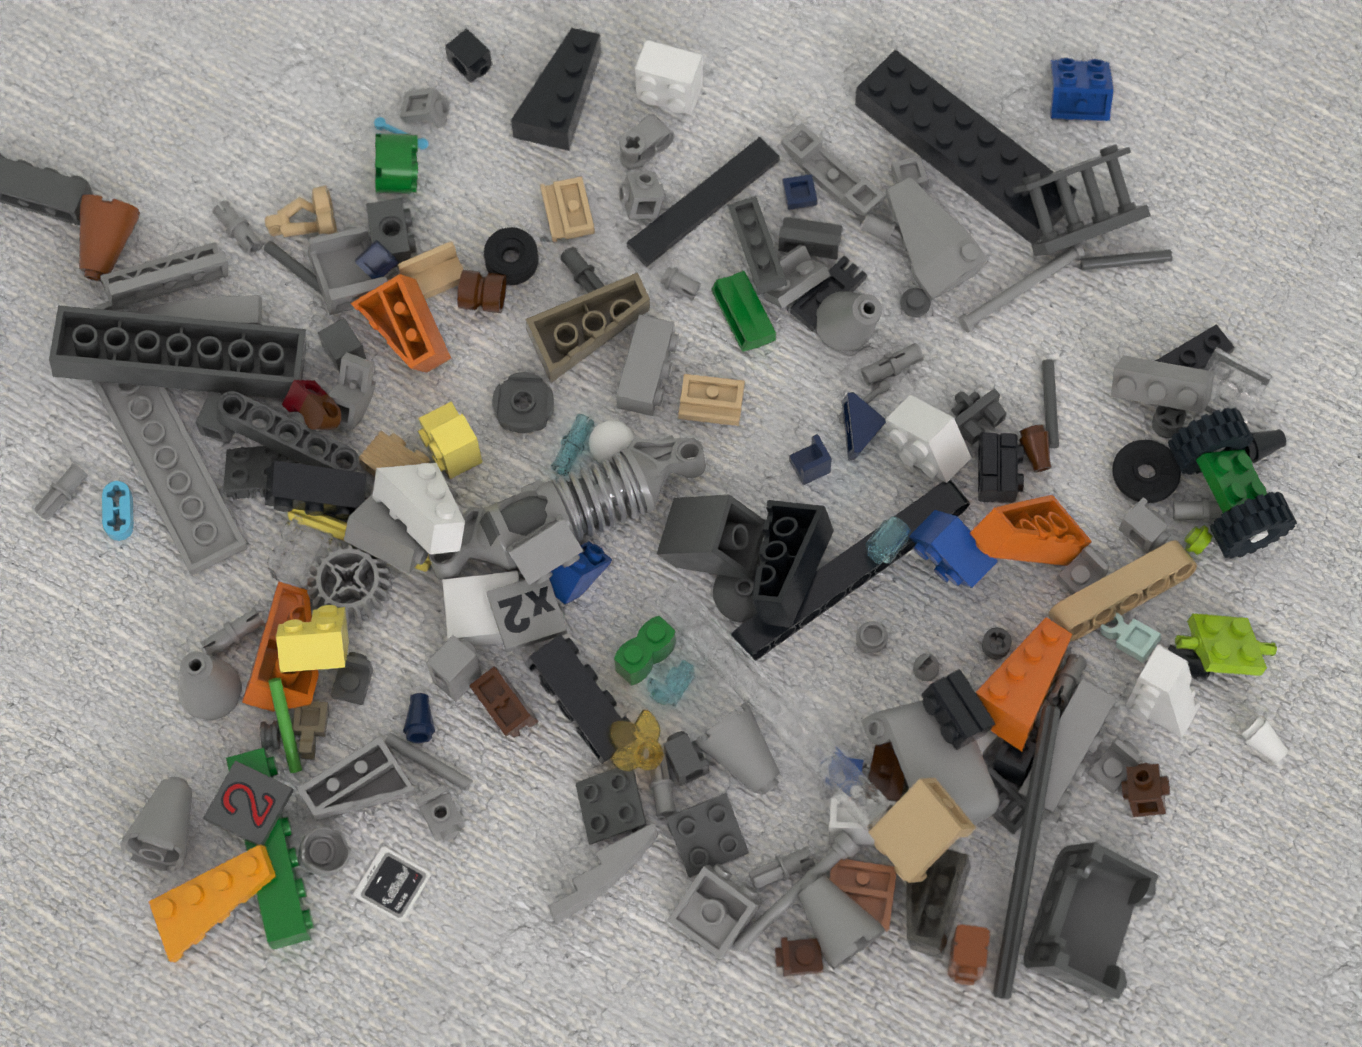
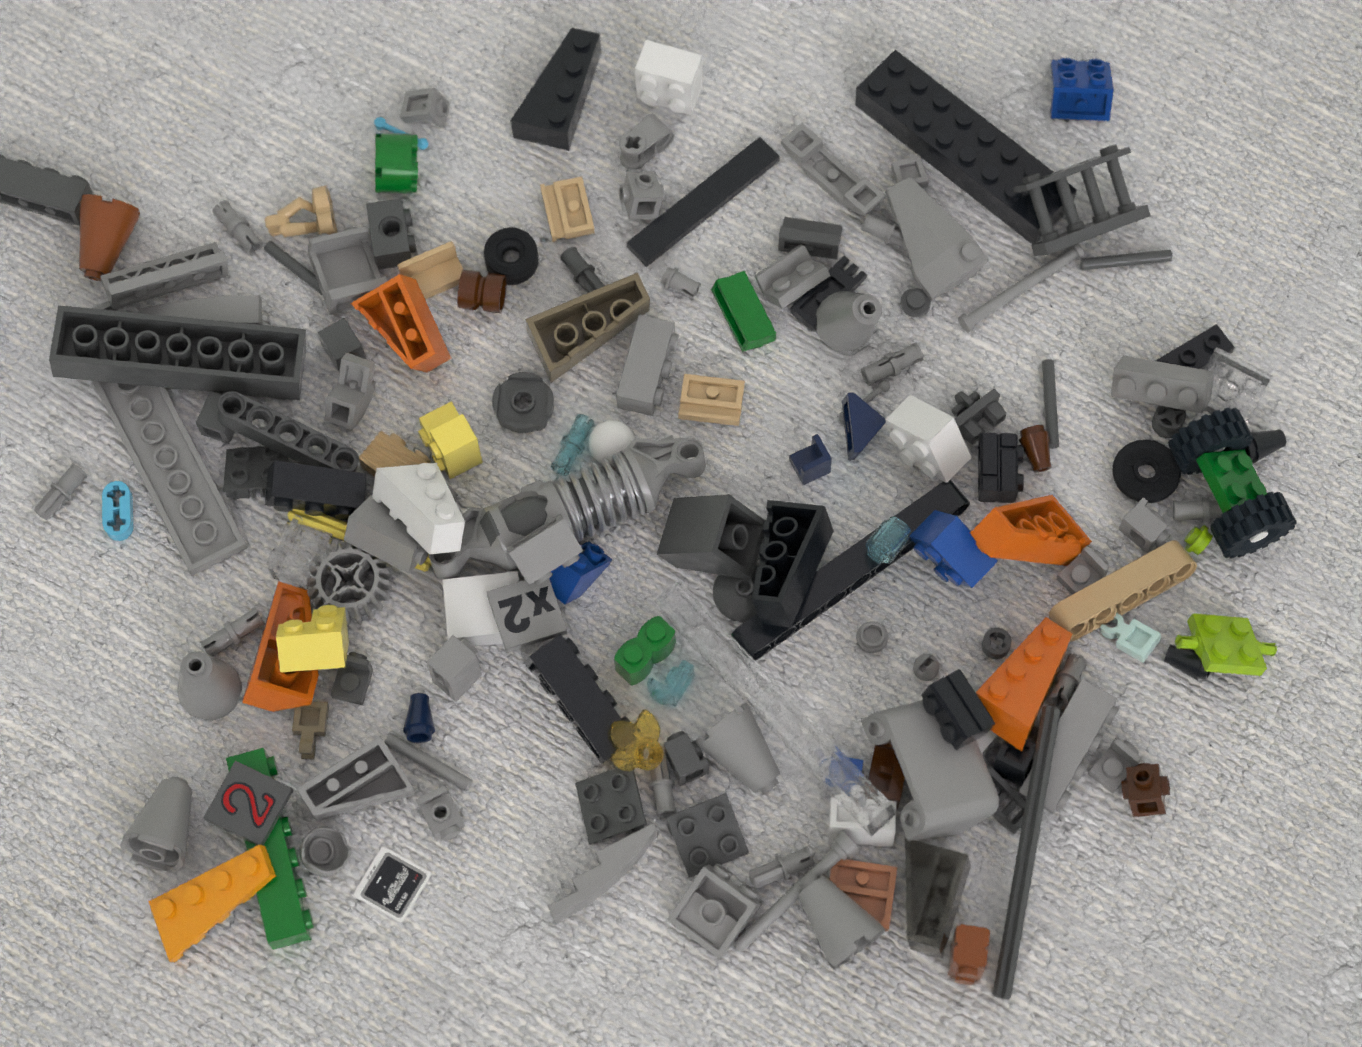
dark grey bush [260,721,281,750] -> none
bright green bar [268,678,302,773] -> none
leg [282,380,342,430] -> none
dark blue tile [355,240,398,279] -> none
black brick [445,29,492,83] -> none
reddish brown hinge [469,666,539,737] -> none
dark grey plate [728,196,787,295] -> none
reddish brown bracket [775,937,823,977] -> none
dark blue plate [782,174,817,210] -> none
tan panel [868,778,976,883] -> none
dark grey windscreen [1023,842,1159,999] -> none
white wedge [1125,645,1200,738] -> none
white cone [1241,716,1289,764] -> none

